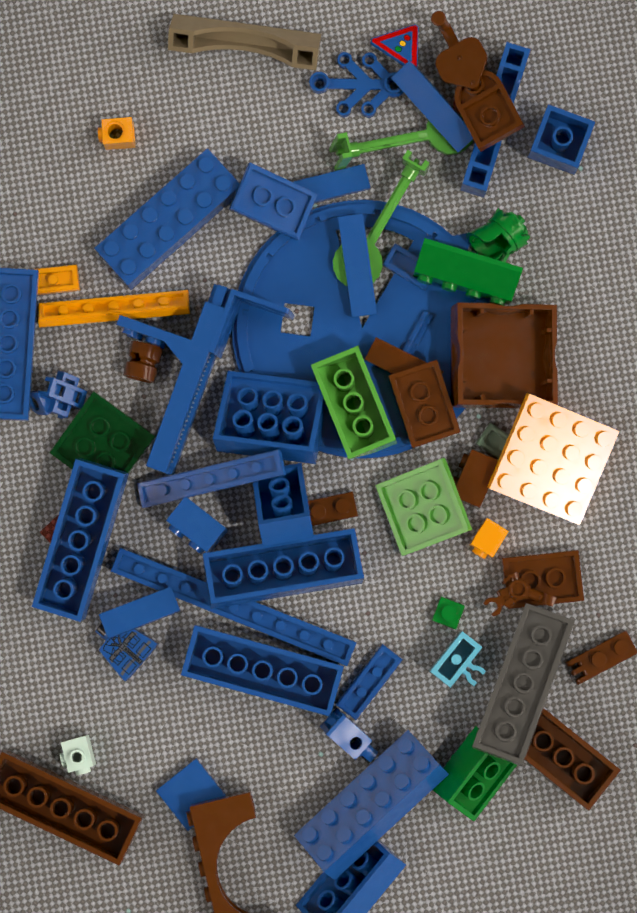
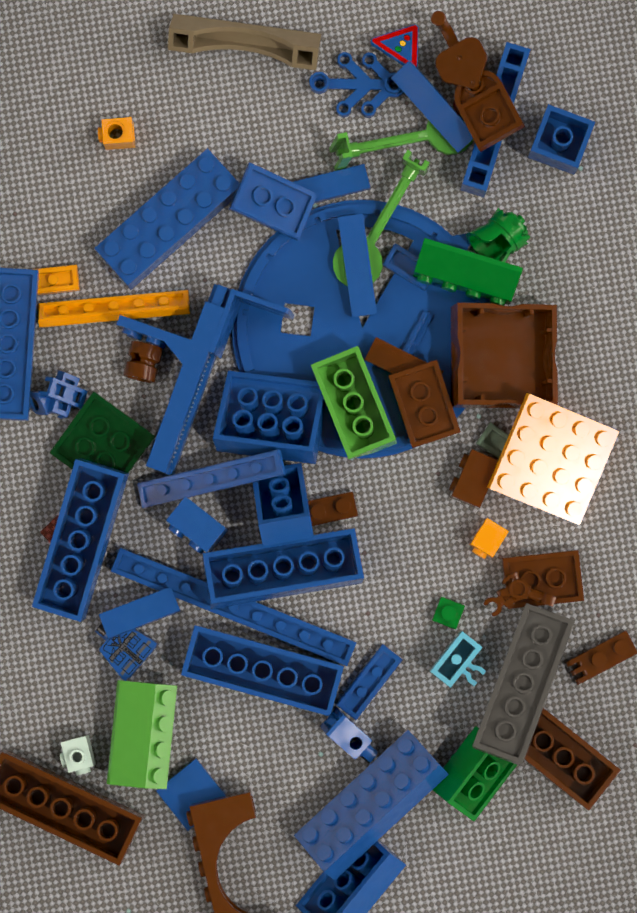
bright green plate [375,458,472,556] -> none
none -> bright green slope [107,680,177,789]

